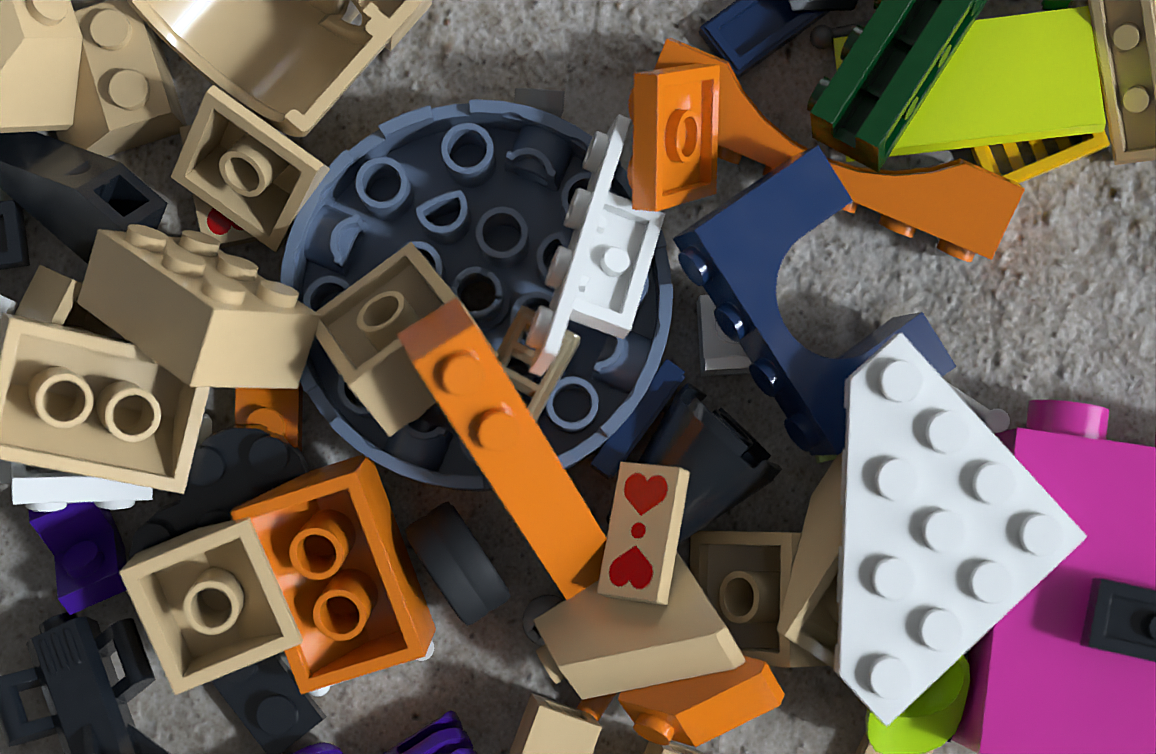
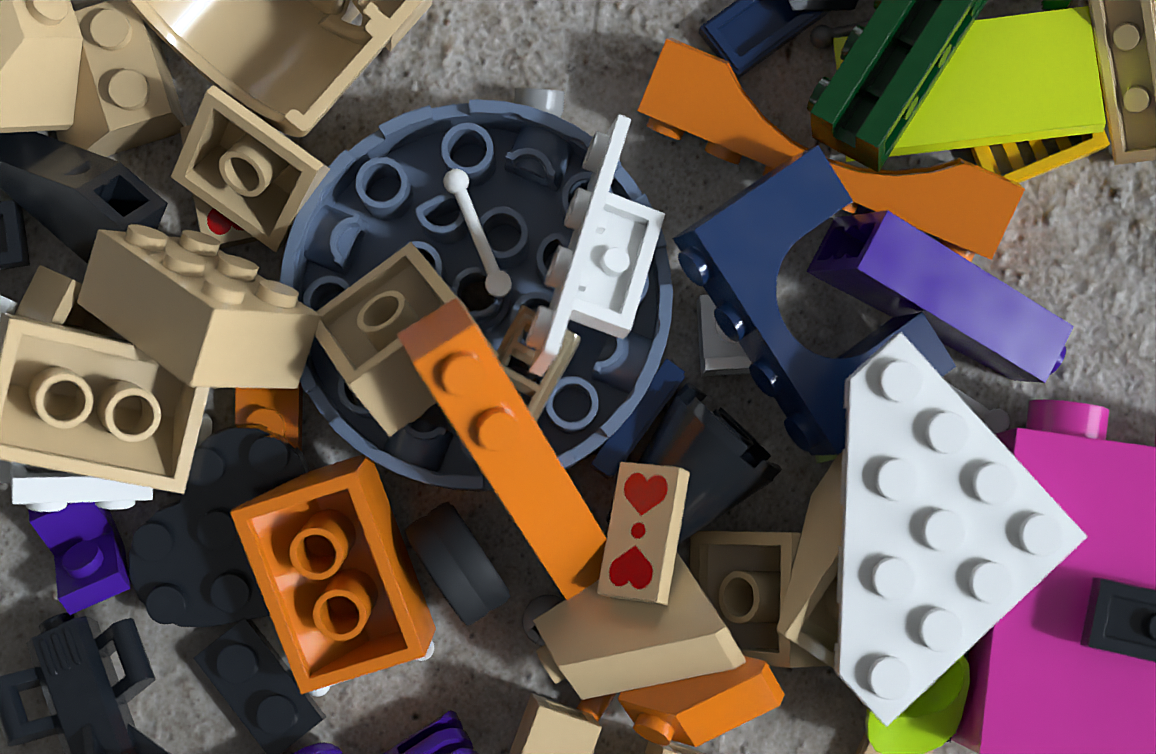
tan slope [119,517,303,695] -> none
orange plate [627,64,720,212] -> none
none -> white hinge [443,169,512,298]
none -> dark purple slope [806,210,1074,383]

